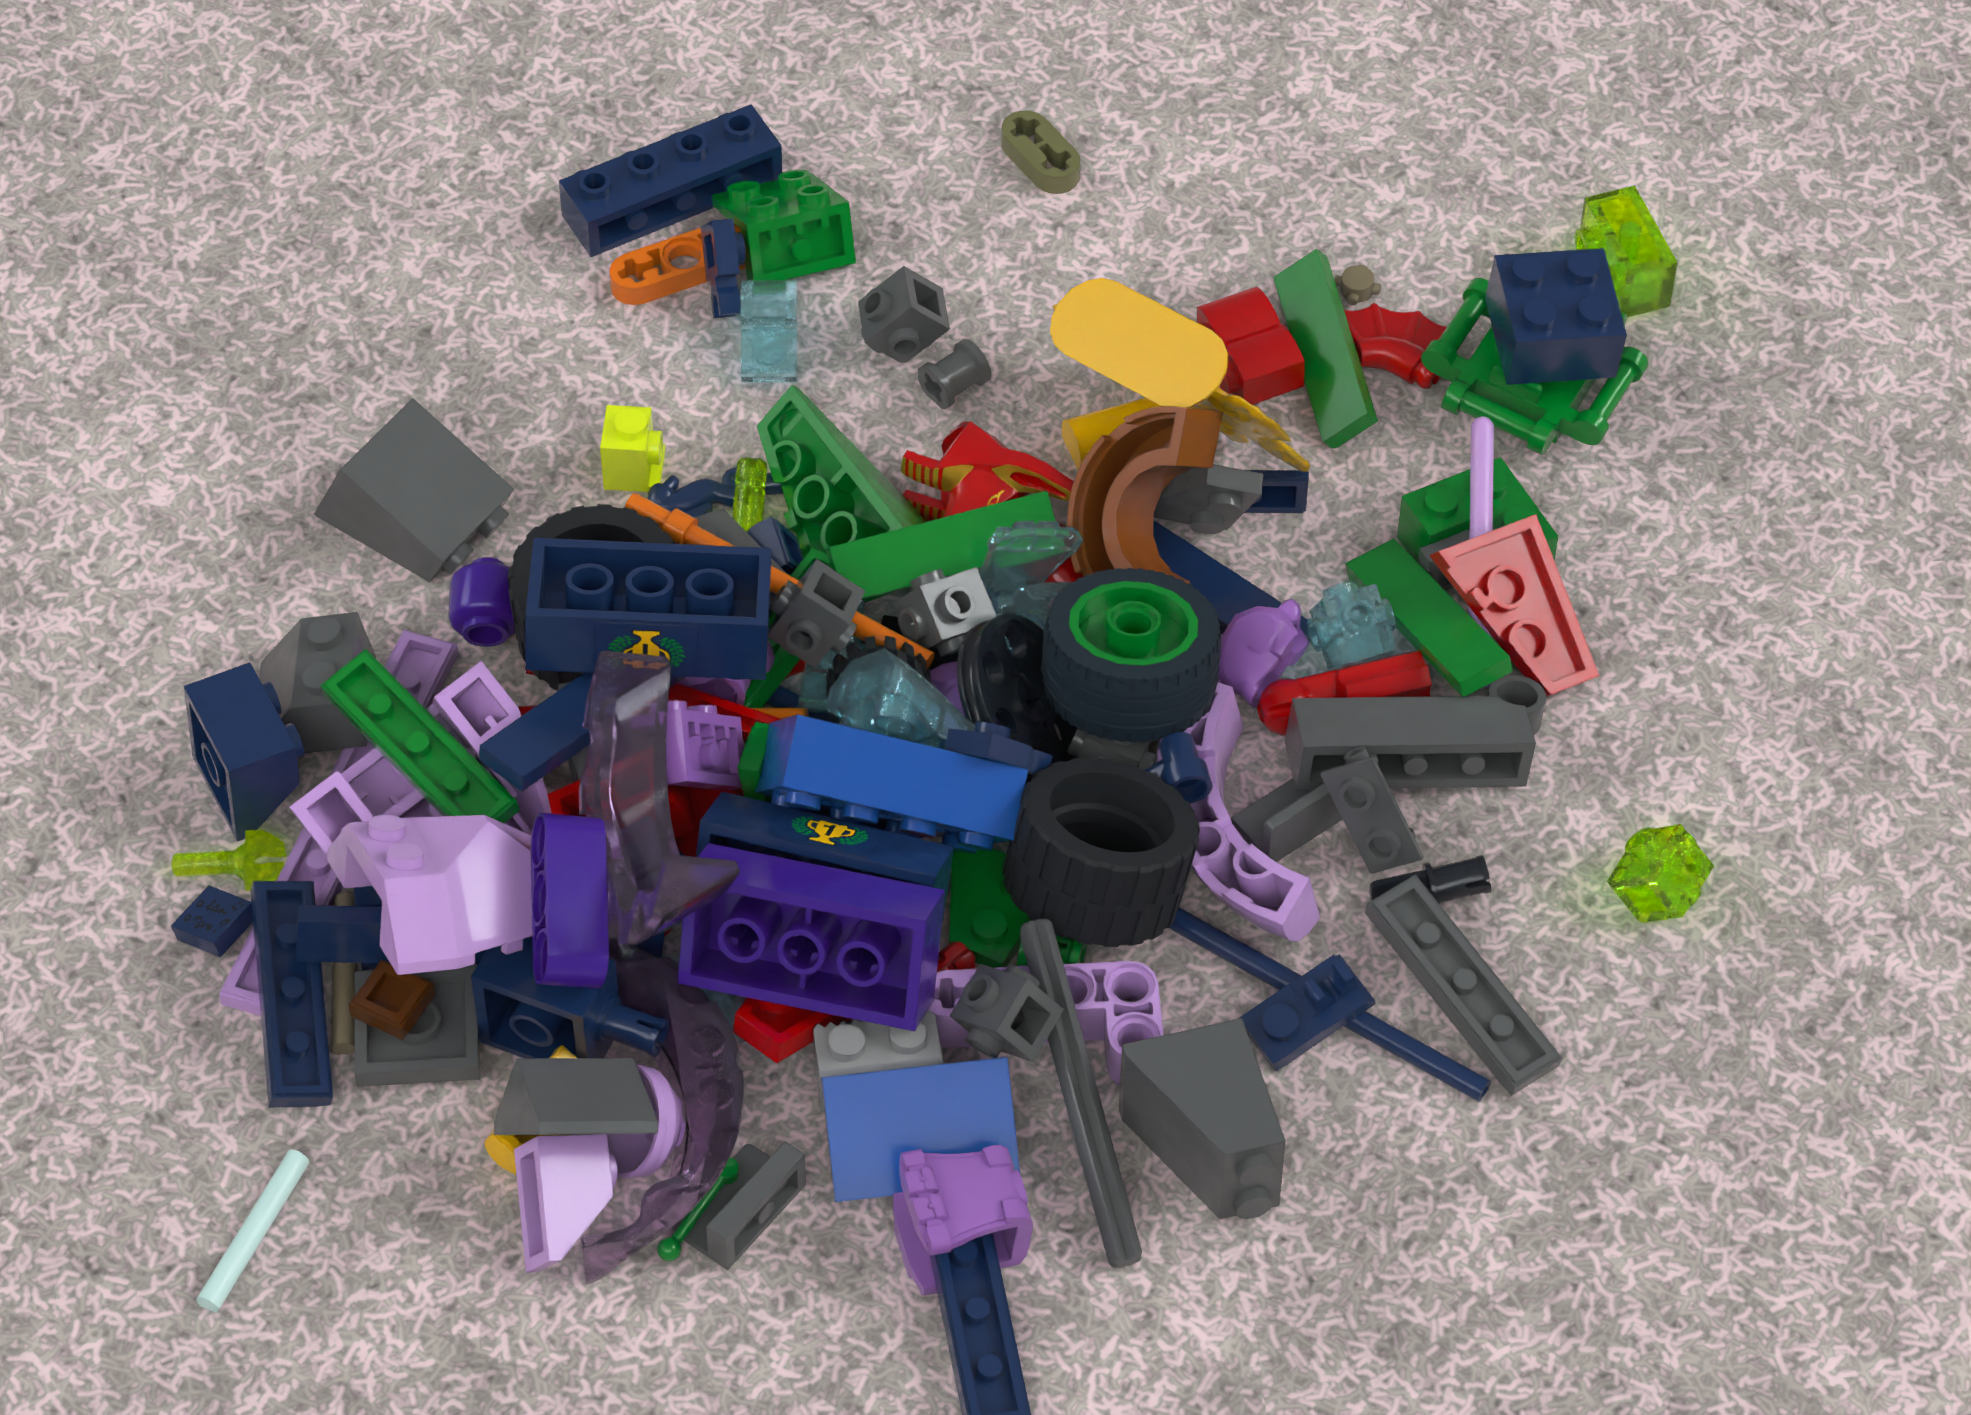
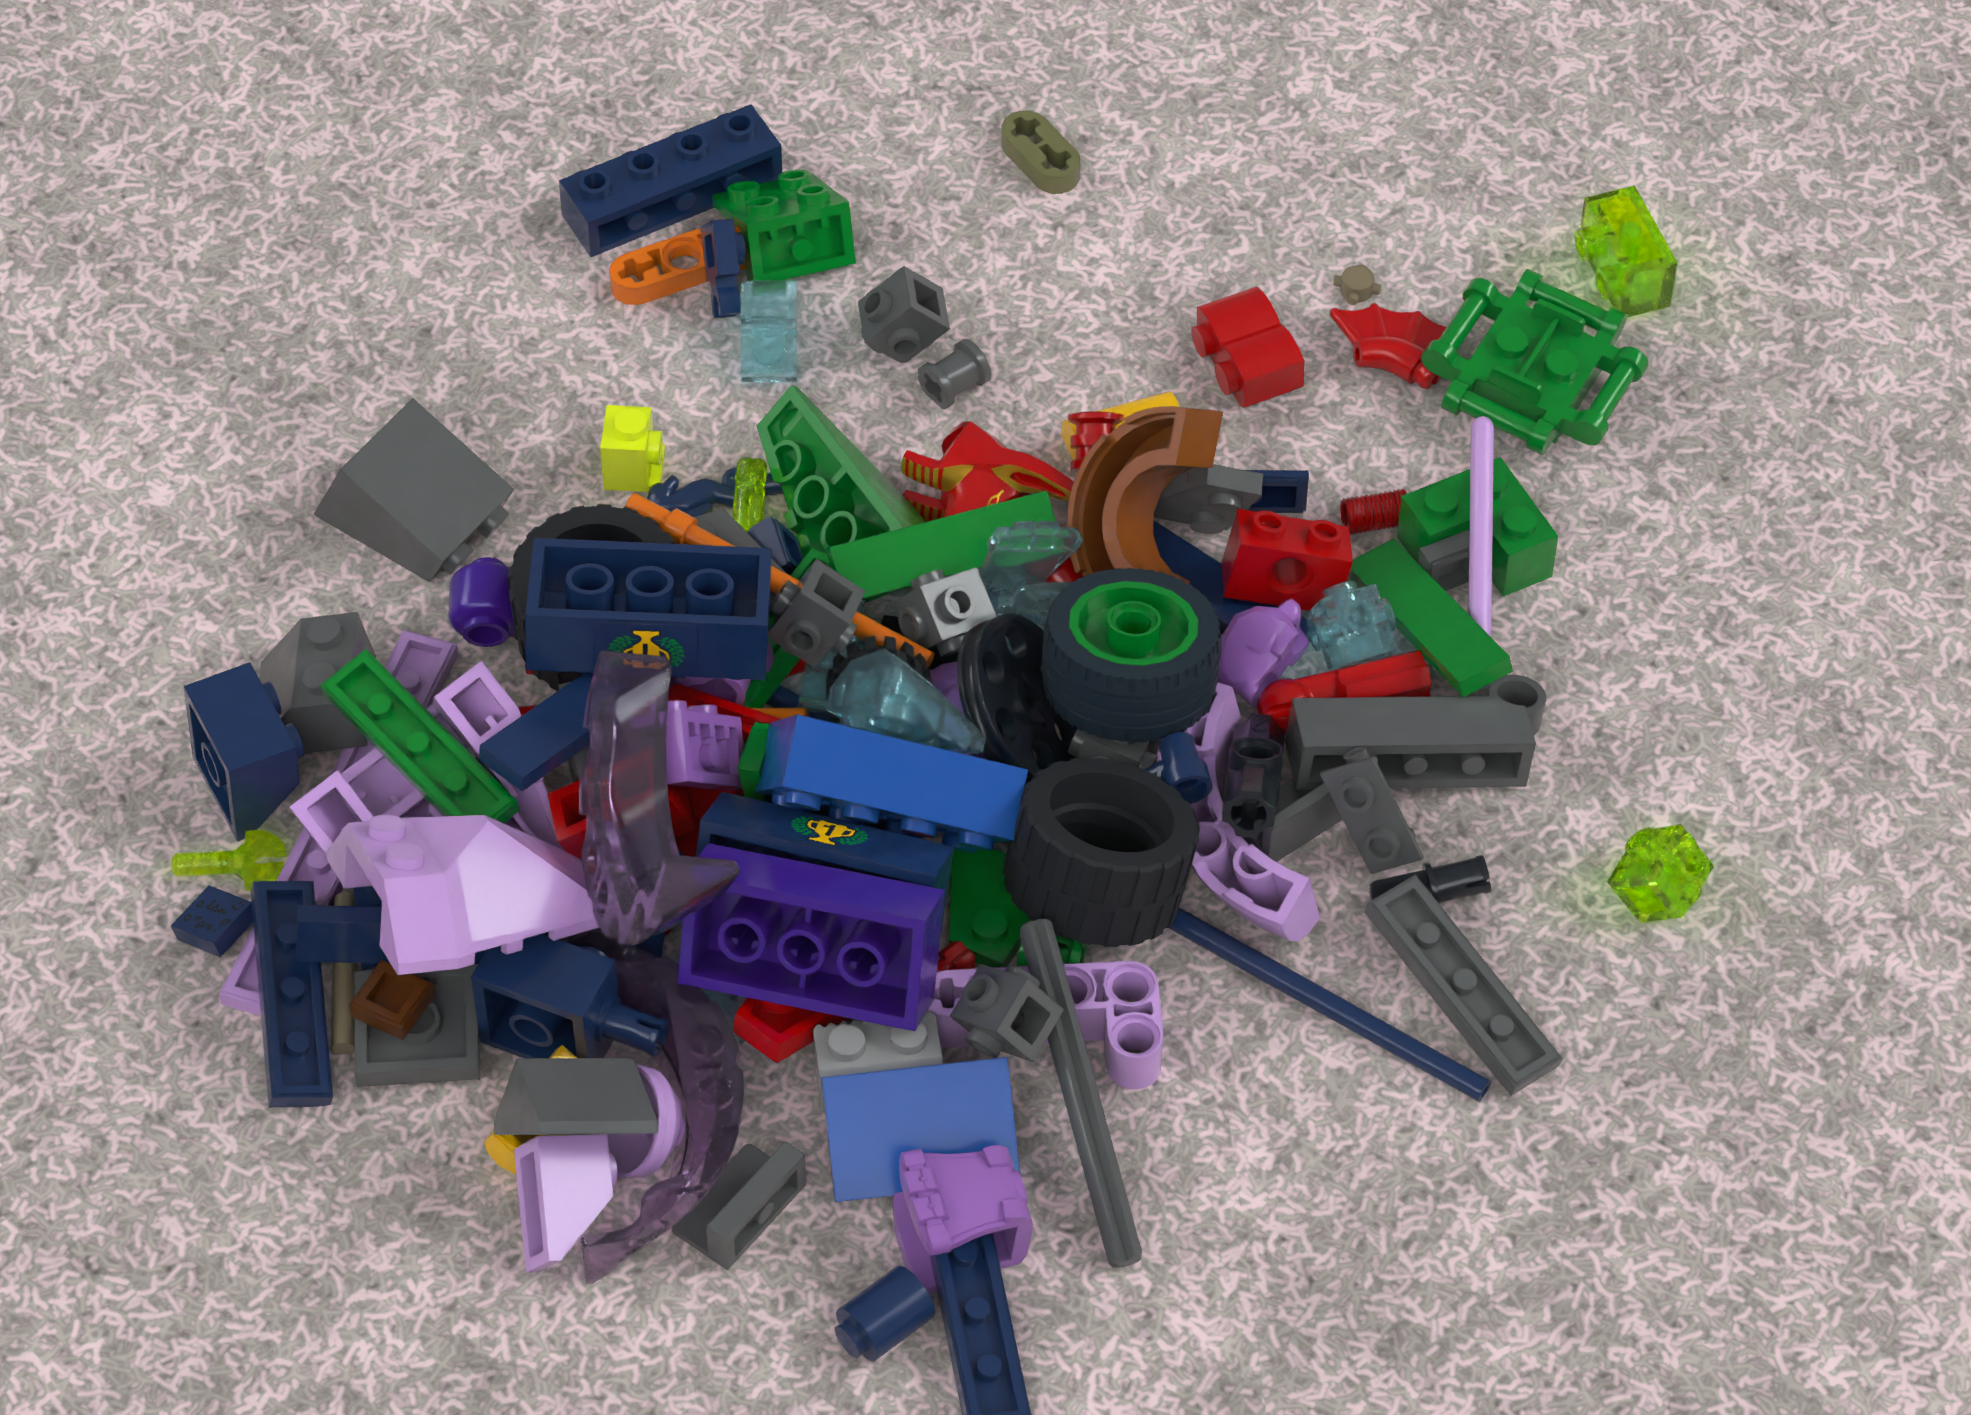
light aqua bar [196,1149,310,1313] -> none
dark purple beam [531,813,609,989] -> none
green hinge [657,1157,739,1262] -> none
dark blue plate [944,721,1053,775] -> none
yellow plant [1050,278,1310,472] -> none
dark grey slope [1119,1018,1286,1219] -> none
dark blue plate [1239,954,1375,1071] -> none
green tile [1273,249,1378,449] -> none
wing [1429,514,1600,697] -> none
dark blue brick [1485,248,1627,385] -> none
none -> dark blue brick [835,1265,936,1362]
none -> red bush [1068,411,1124,472]
none -> red brick [1221,509,1353,615]
none -> black piece [1222,713,1285,838]
none -> red piece [1340,488,1407,535]

